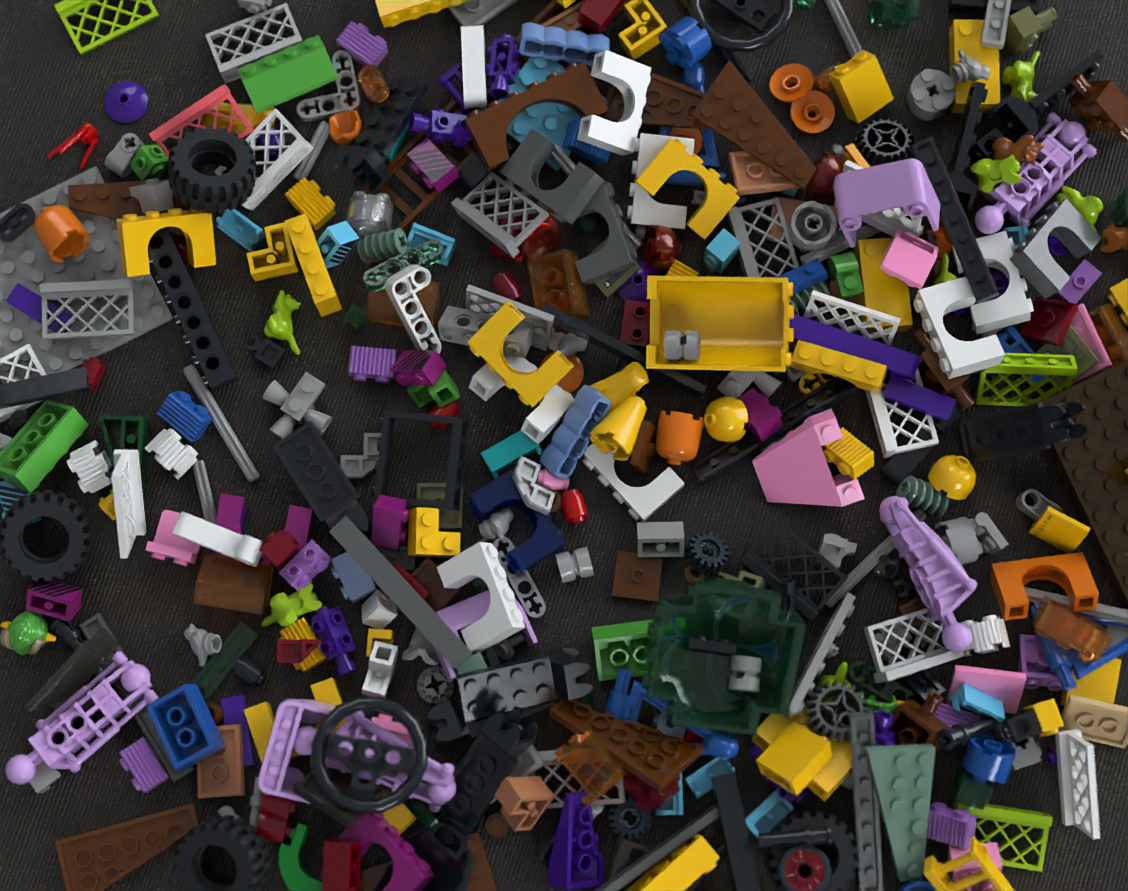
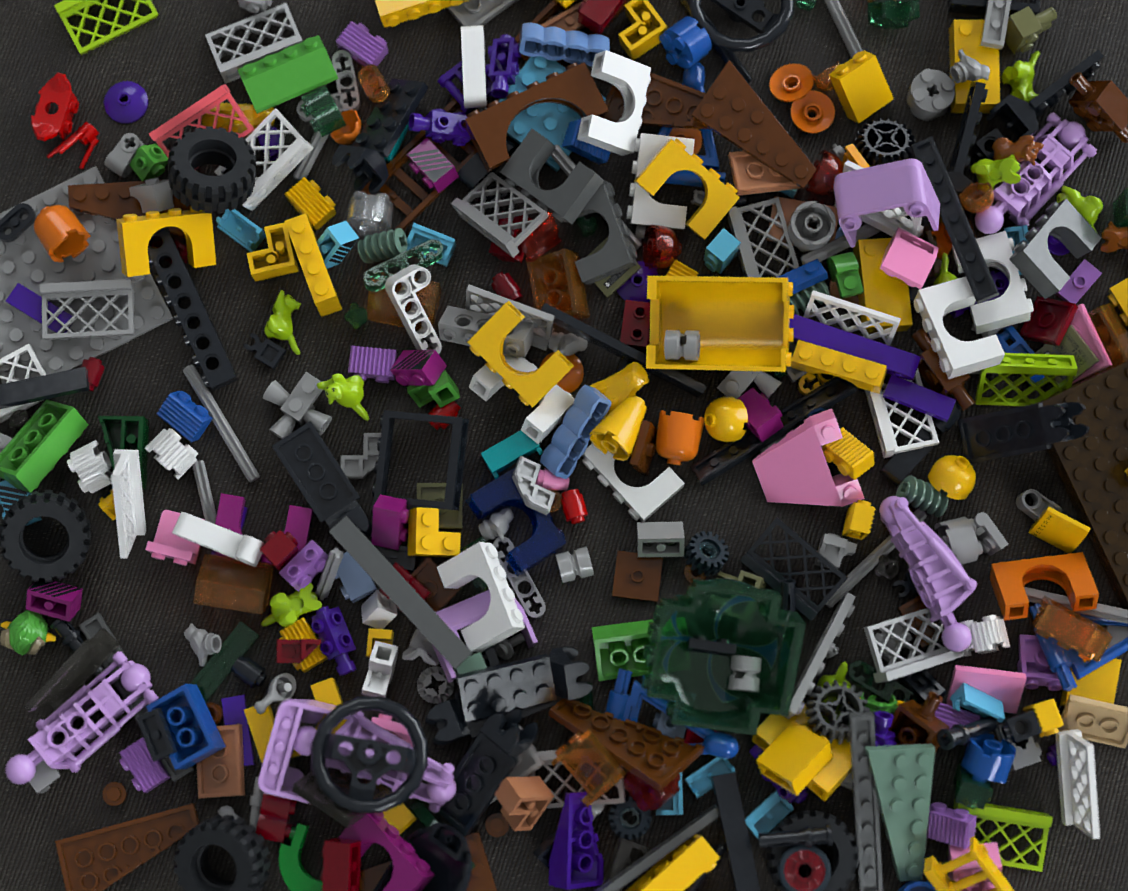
none -> red piece [31,73,79,141]
none -> reddish brown plate [102,782,127,806]
none -> black plate [137,708,177,762]
none -> light grey piece [254,673,296,715]
none -> clear green brick [300,85,346,137]
none -> light grey axle [315,548,344,600]
none -> lime animal [316,374,369,421]
none -> yellow brick [842,500,876,540]
none -> clear orange hair [959,182,994,213]

